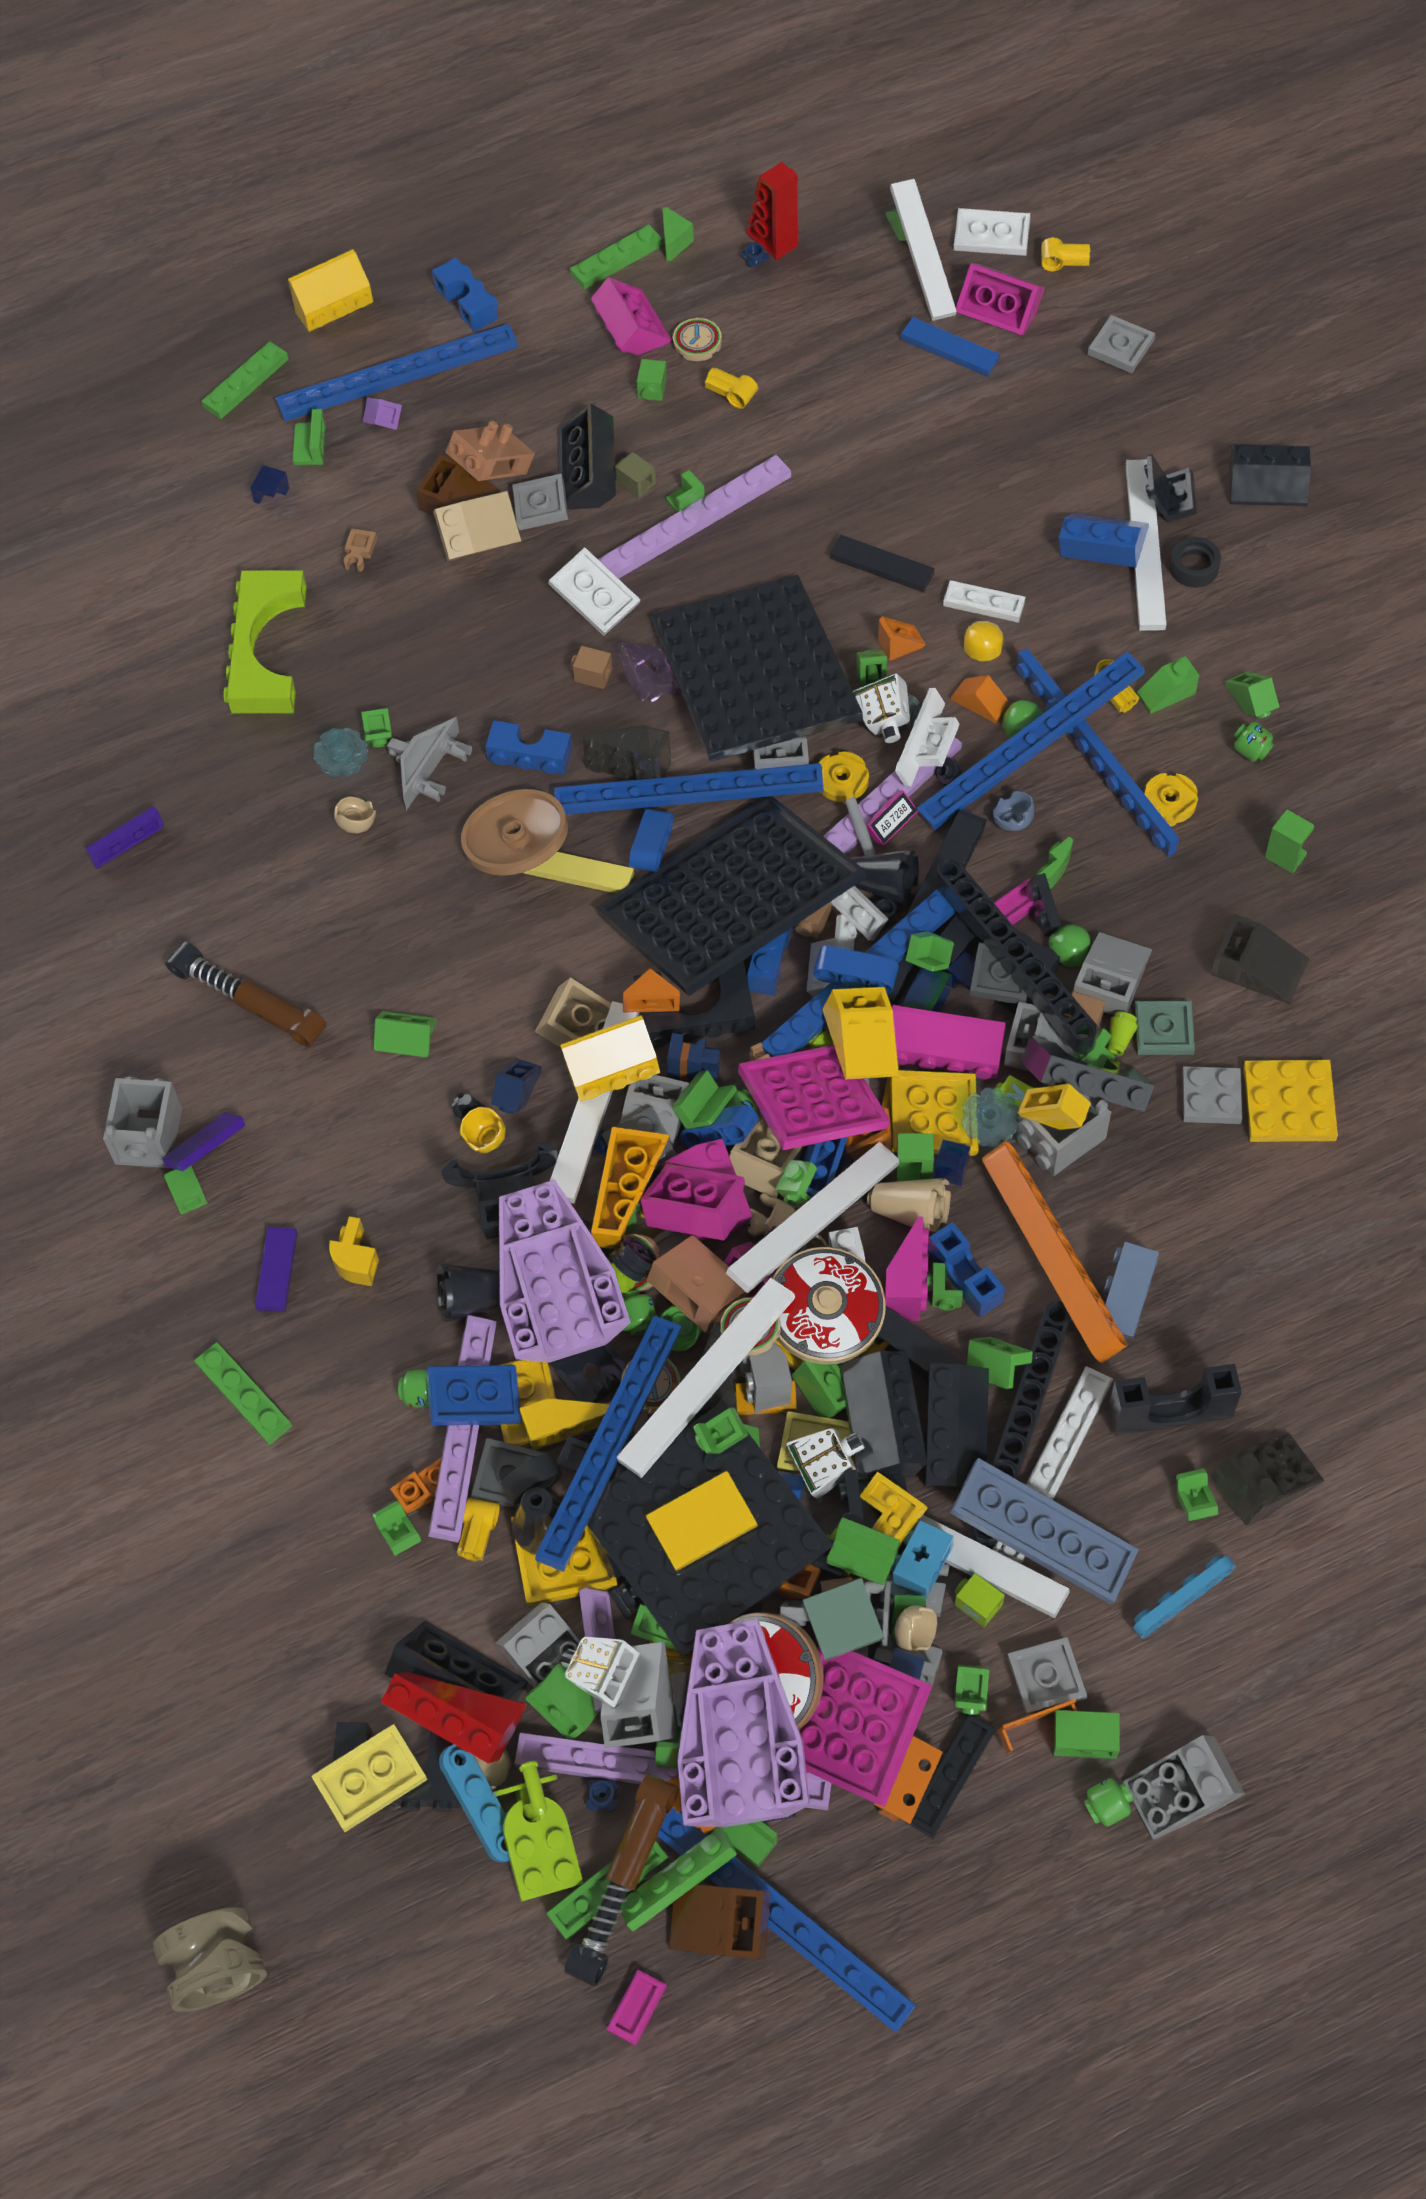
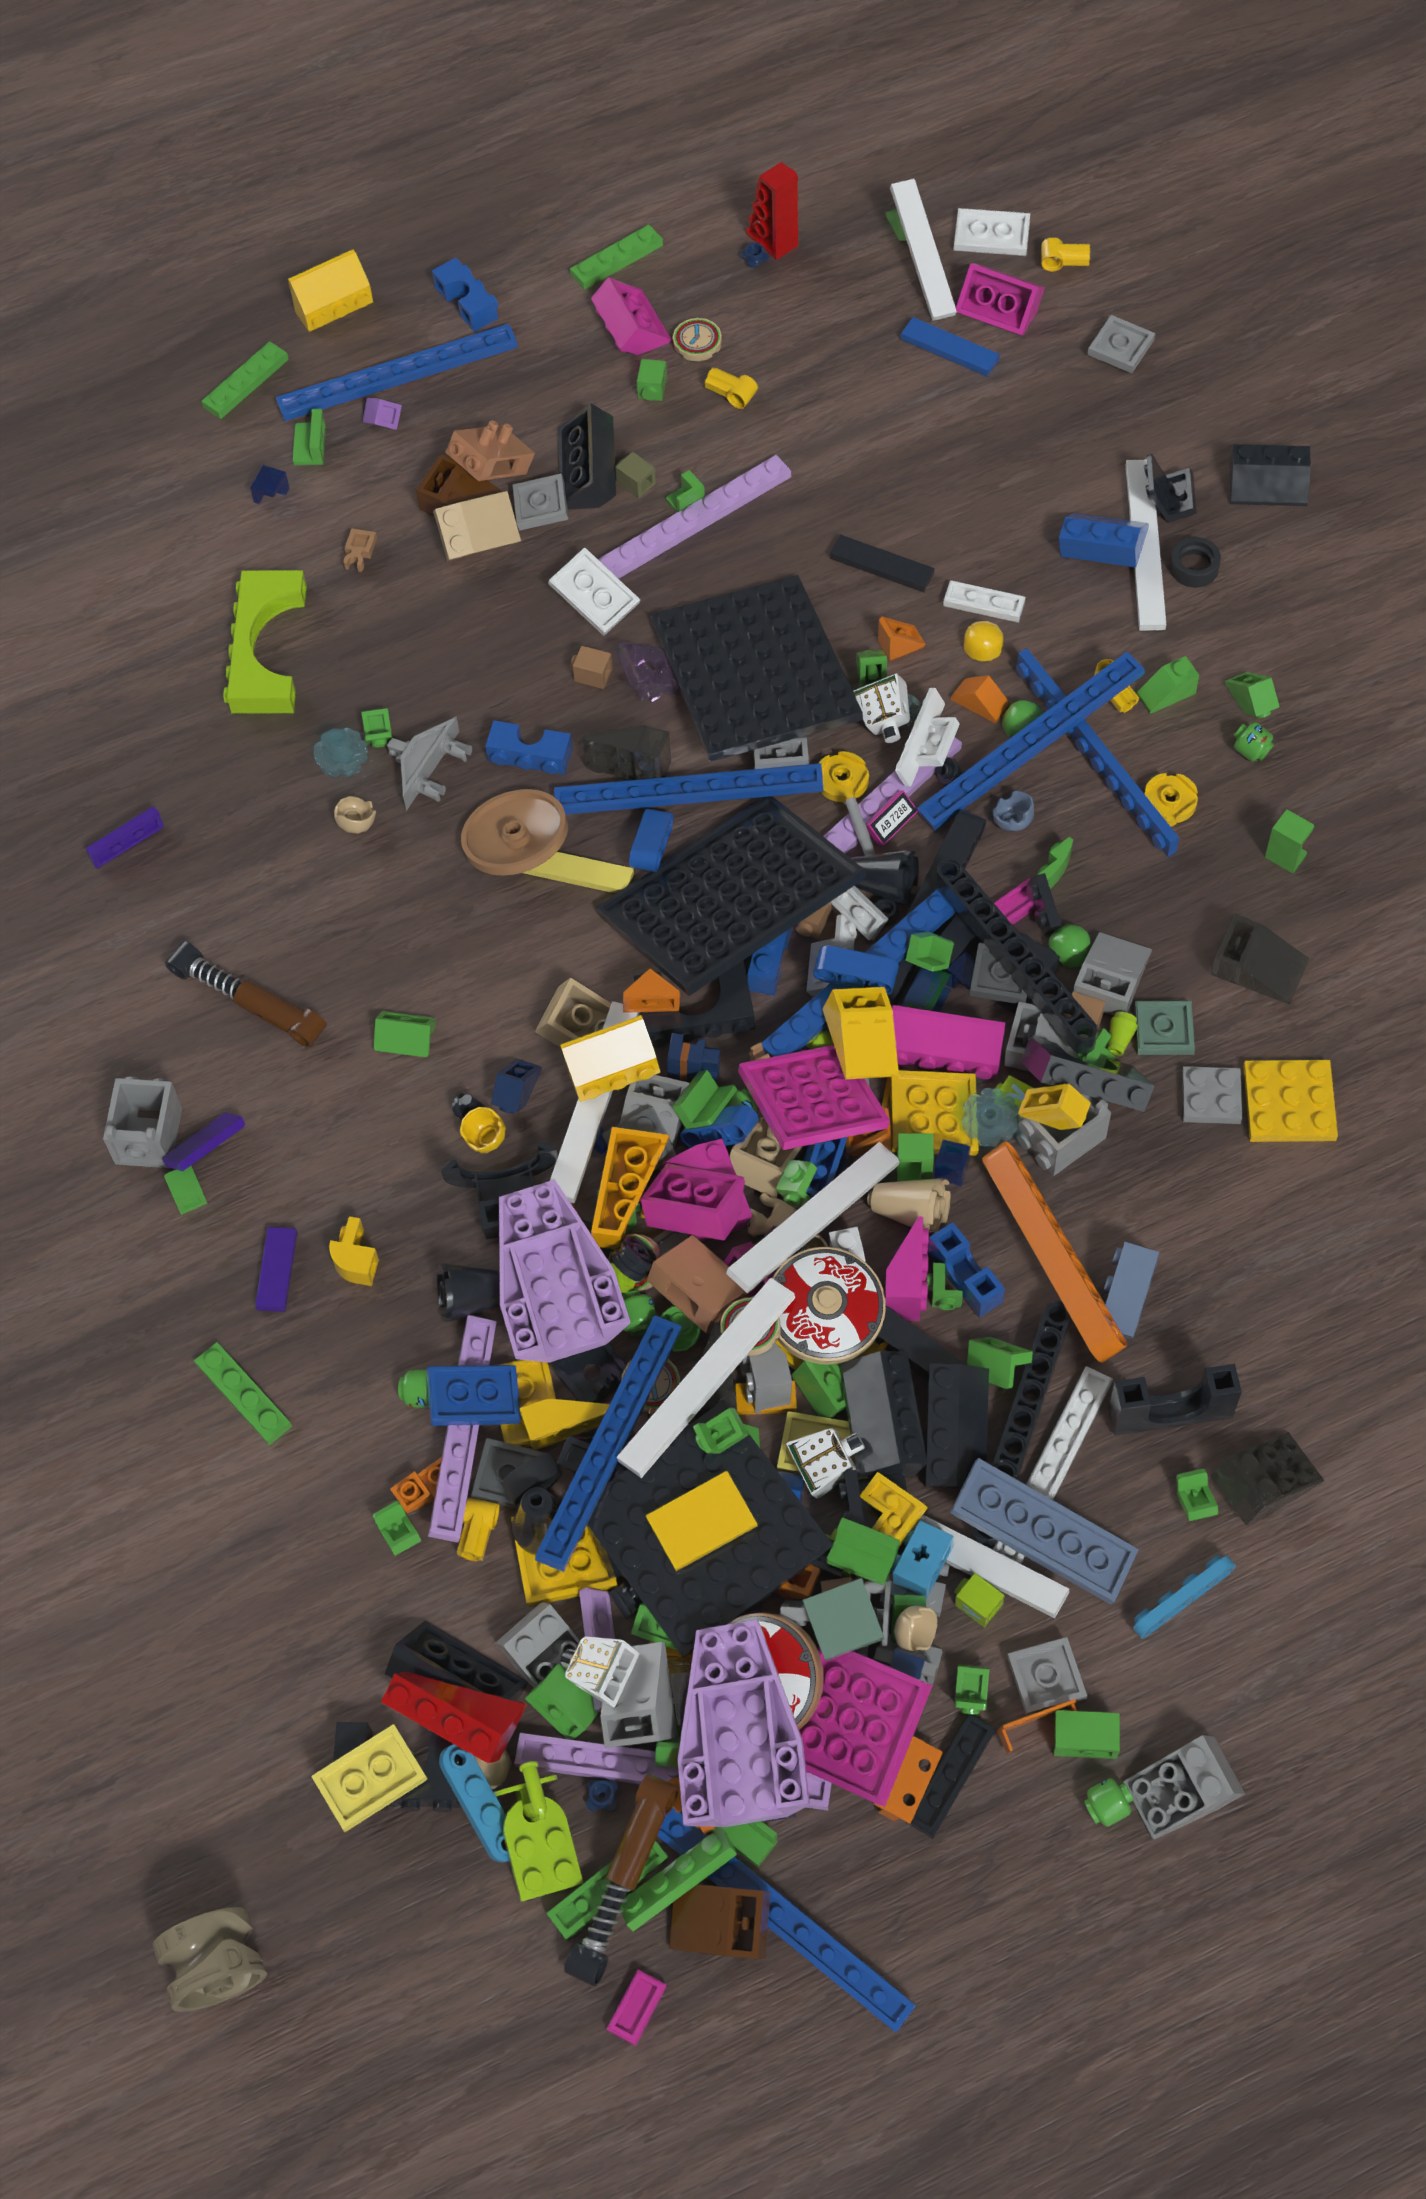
bright green slope [663,208,694,261] -> none

